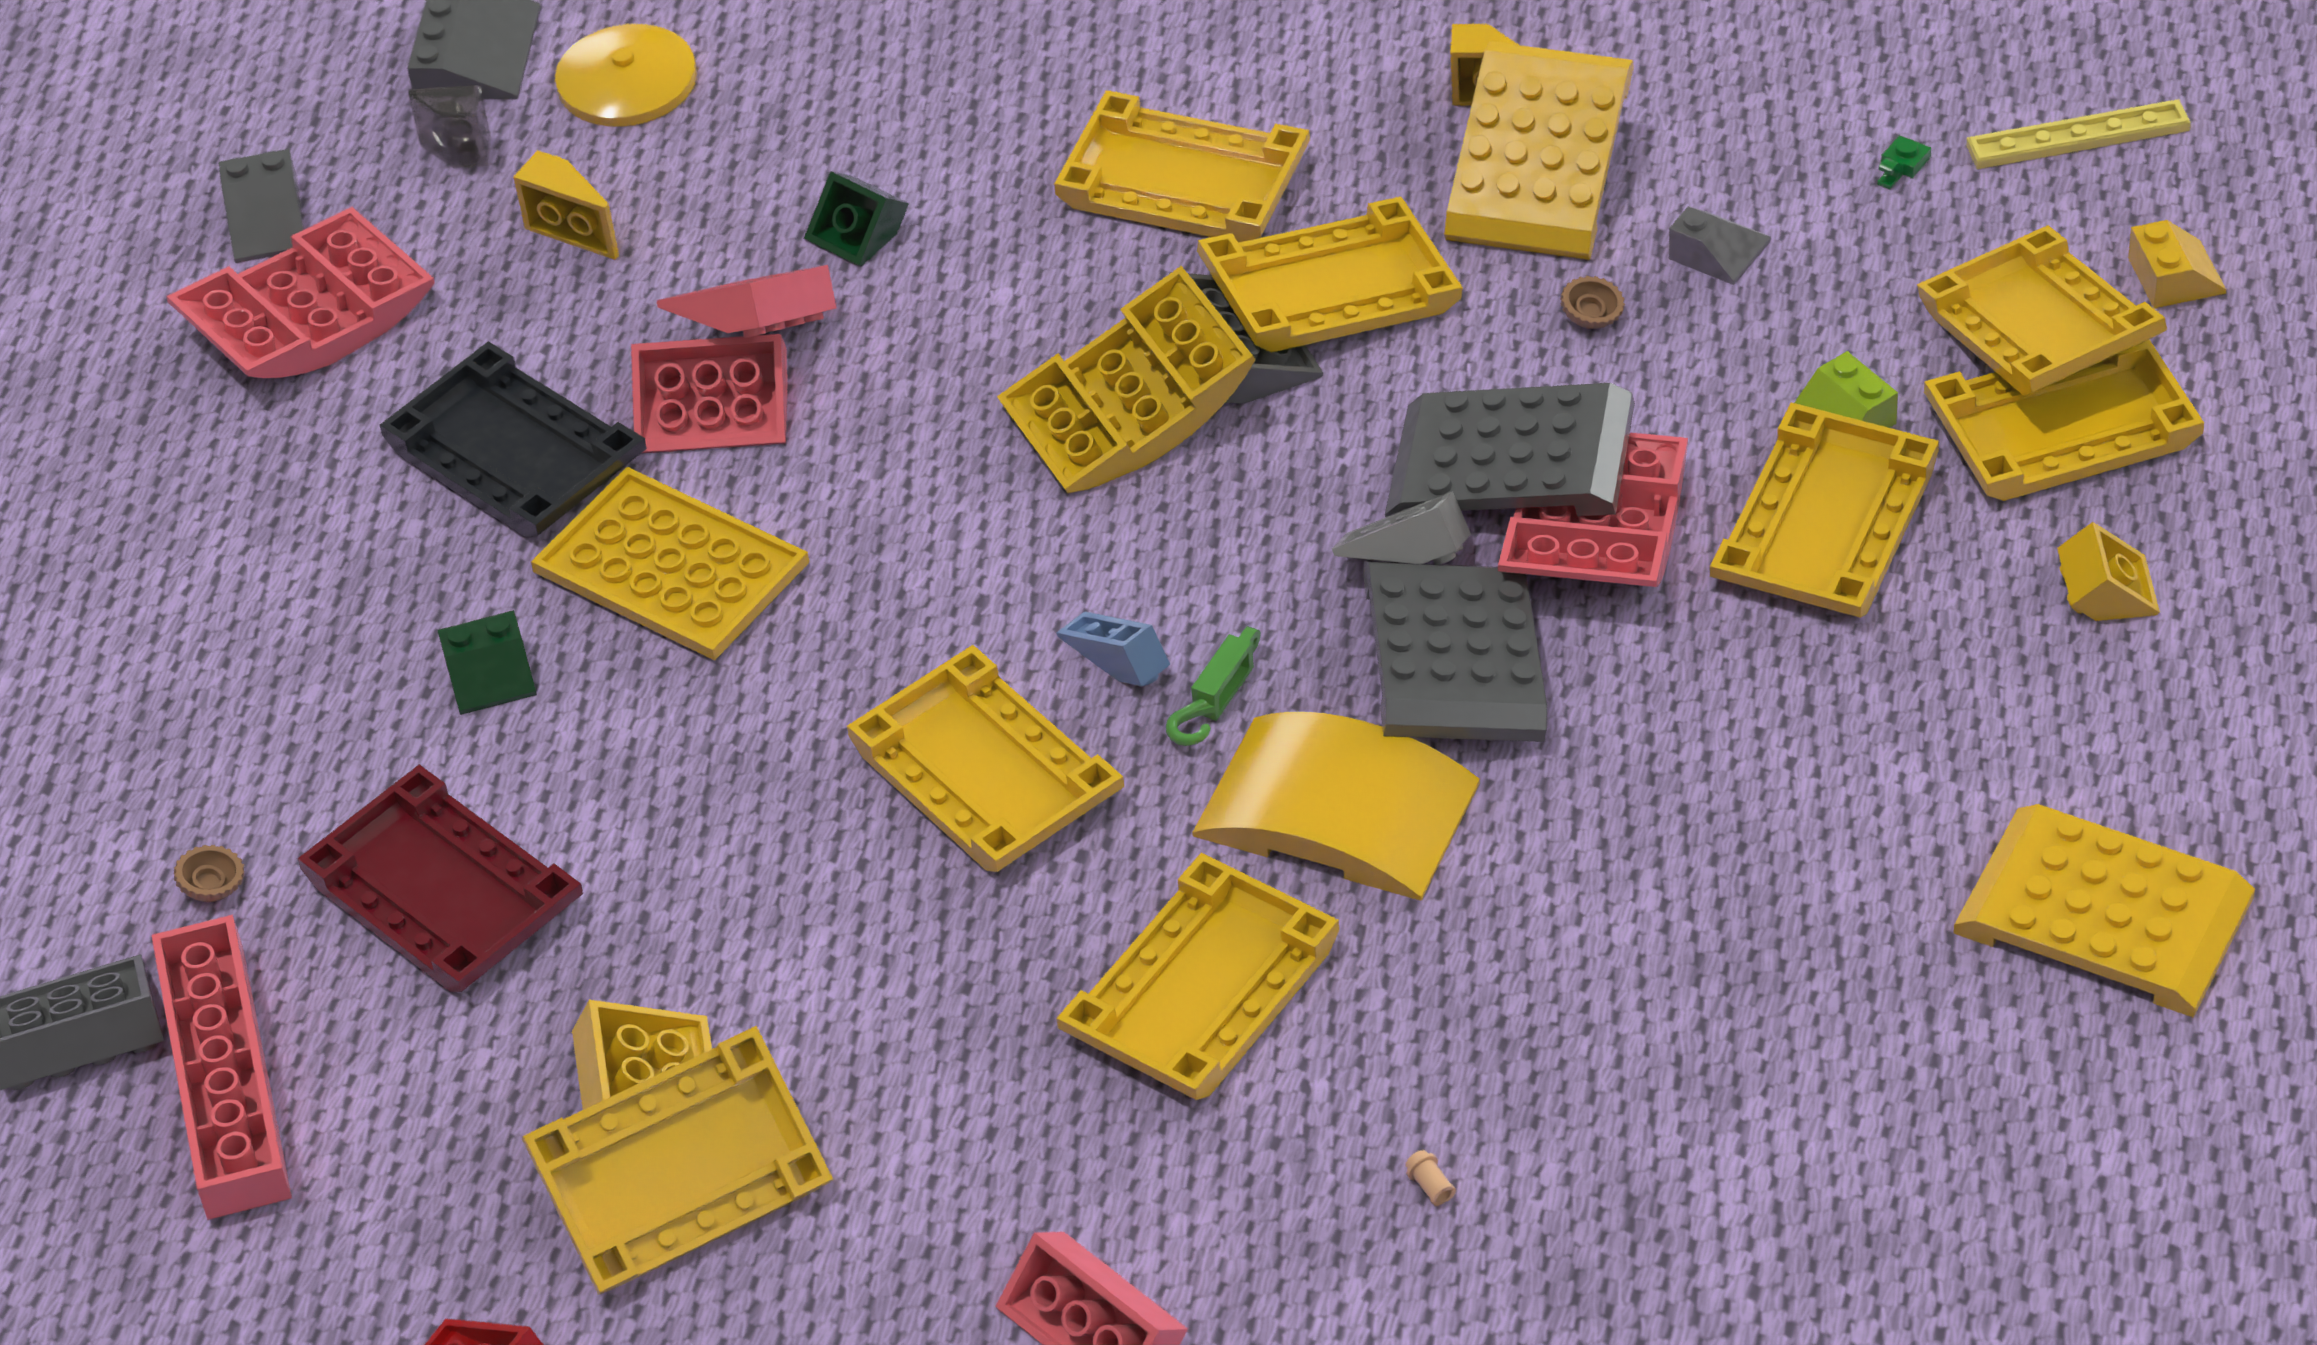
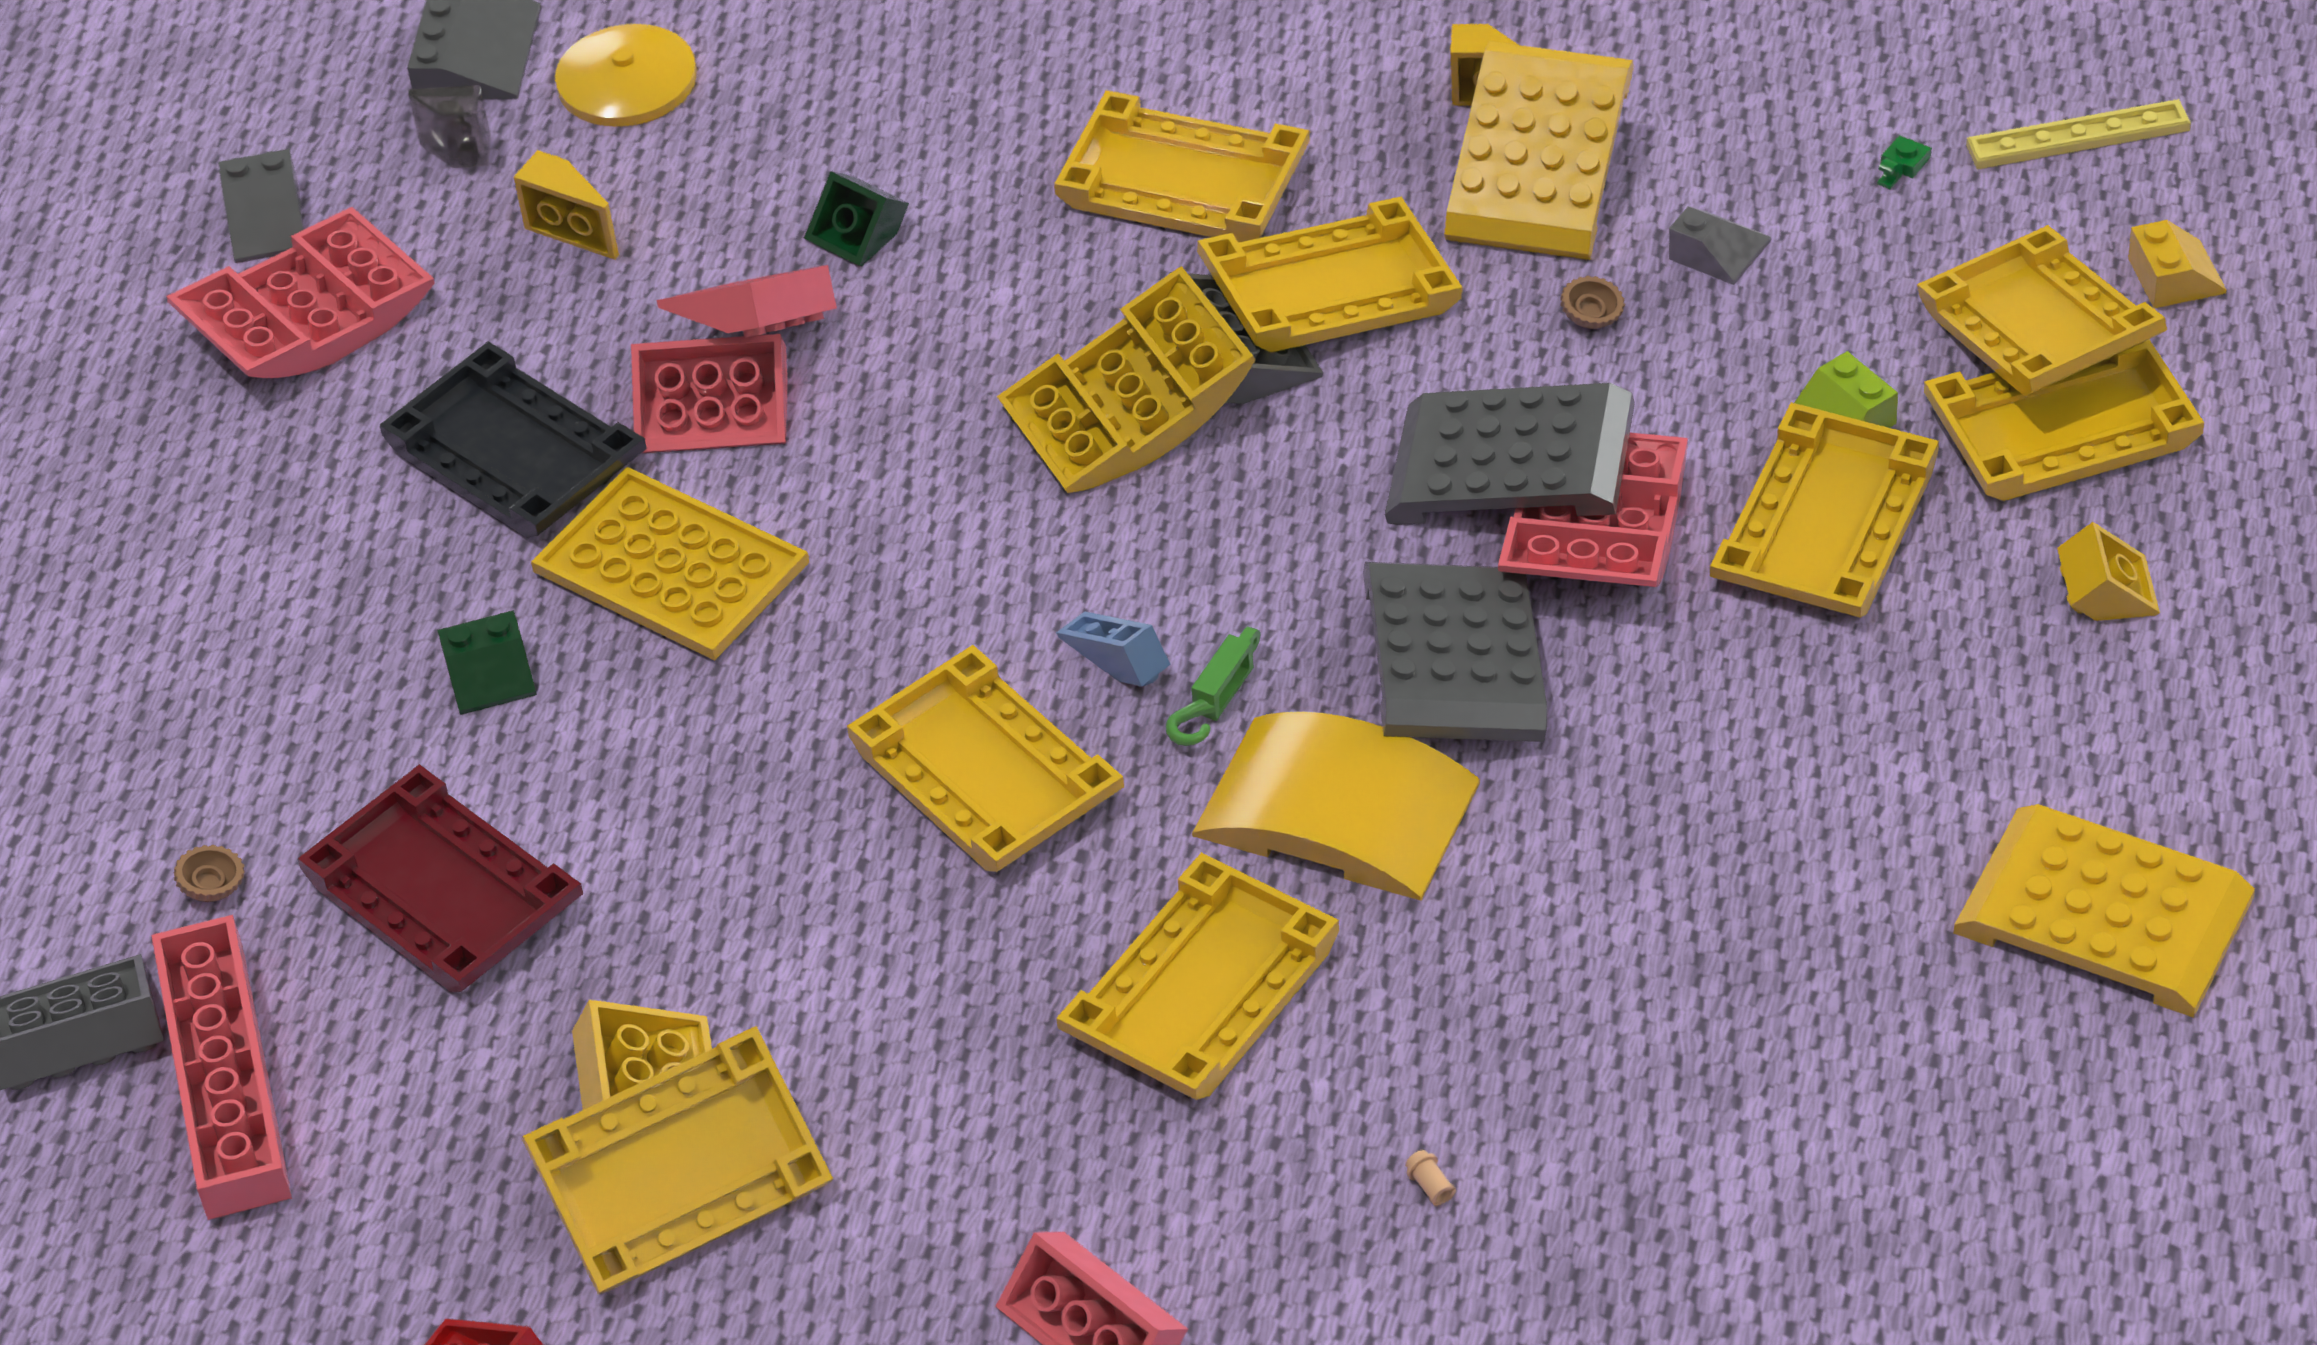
light grey slope [1332,491,1471,565] -> none

